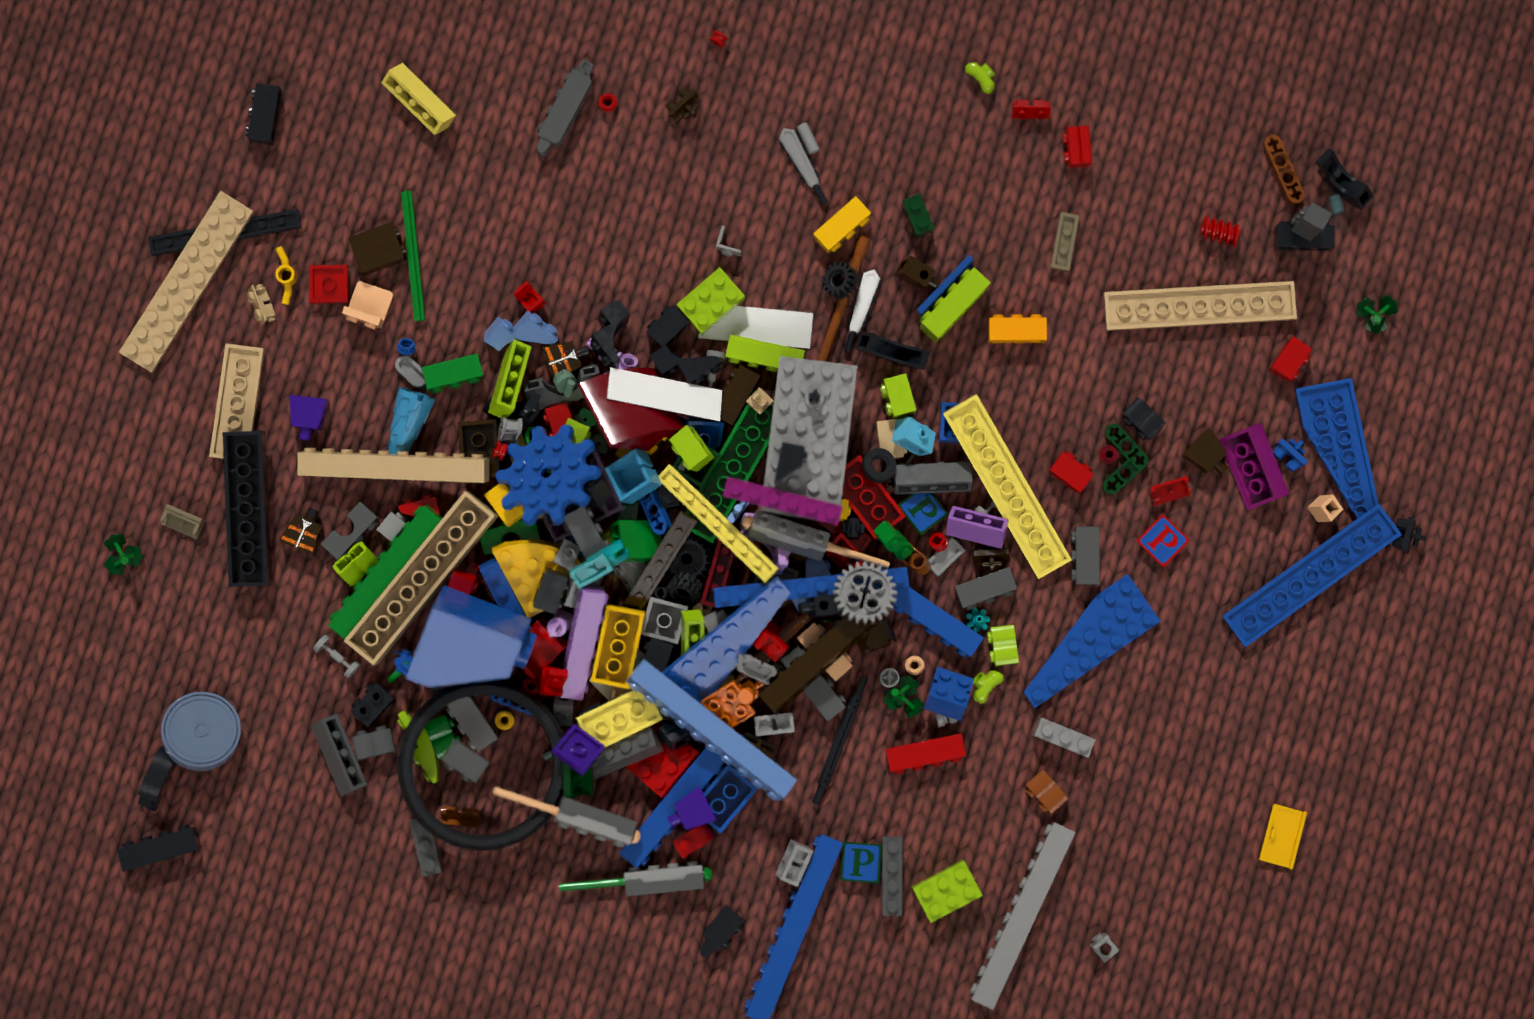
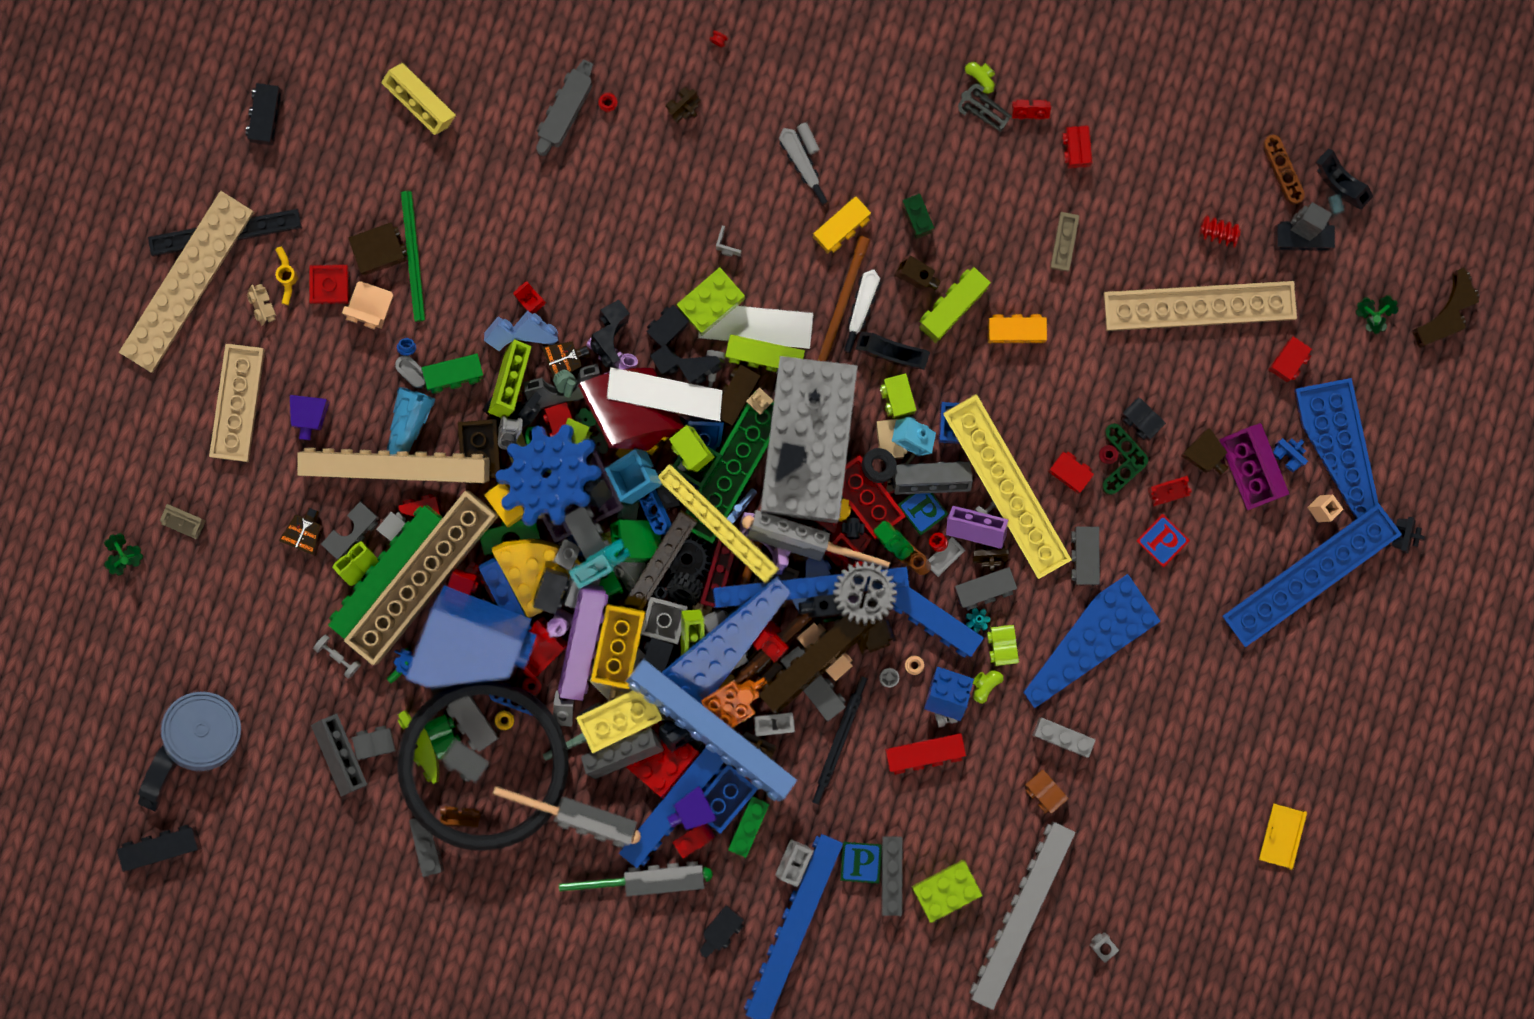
black brick [222,431,272,587] -> none
black brick [351,683,396,727] -> none
red bush [492,441,508,460] -> none
red brick [537,666,568,697] -> none
dark purple plate [551,724,606,776] -> none
dark green bracket [562,762,593,799] -> none
magenta plate [723,477,842,526] -> none
light grey hinge [737,654,777,685] -> none
black tyre [822,262,859,299] -> none
dark green plant [883,676,924,718] -> none
blue tile [917,255,974,317] -> none
none -> green torso [599,571,627,604]
none -> green brick [728,796,770,858]
none -> pearl dark grey piece [958,84,1012,132]
none -> dark brown arch [1412,267,1479,348]

